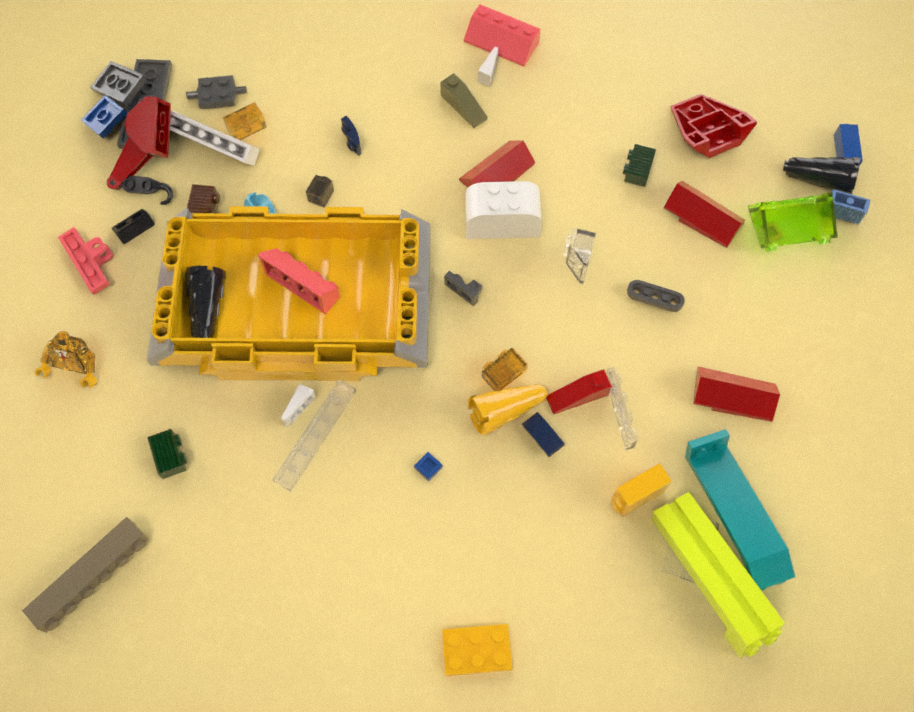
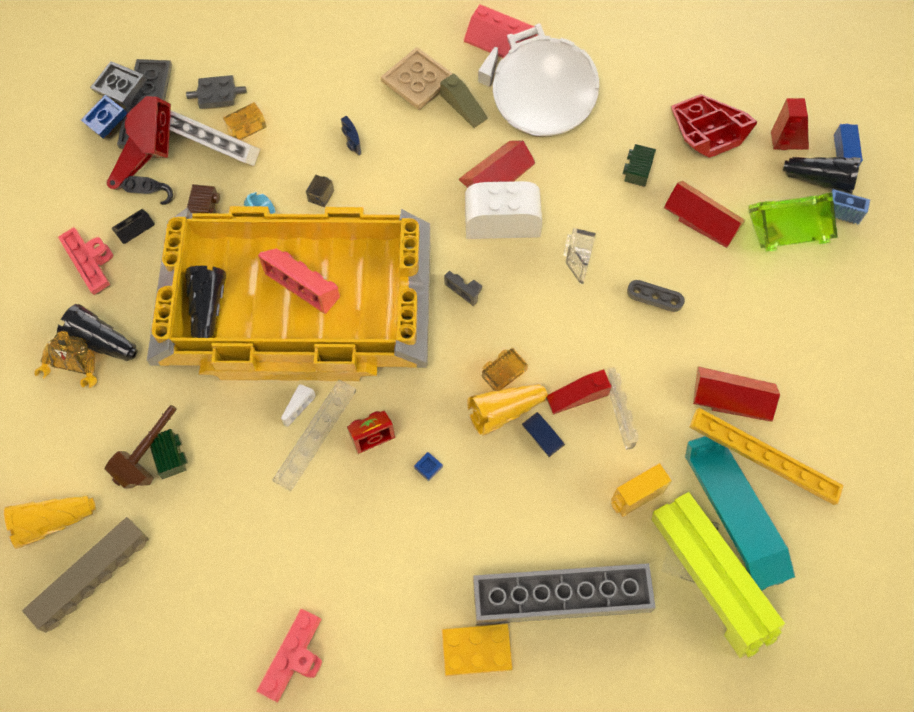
none -> yellow cone [4,495,96,549]
none -> black cone [57,304,138,361]
none -> reddish brown piece [104,405,177,489]
none -> coral plate [257,609,322,703]
none -> red slope [347,410,395,454]
none -> tan plate [381,47,453,110]
none -> light grey brick [473,564,656,625]
none -> white dish [493,23,599,136]
none -> yellow tile [689,408,844,505]
none -> red wedge [771,98,809,150]

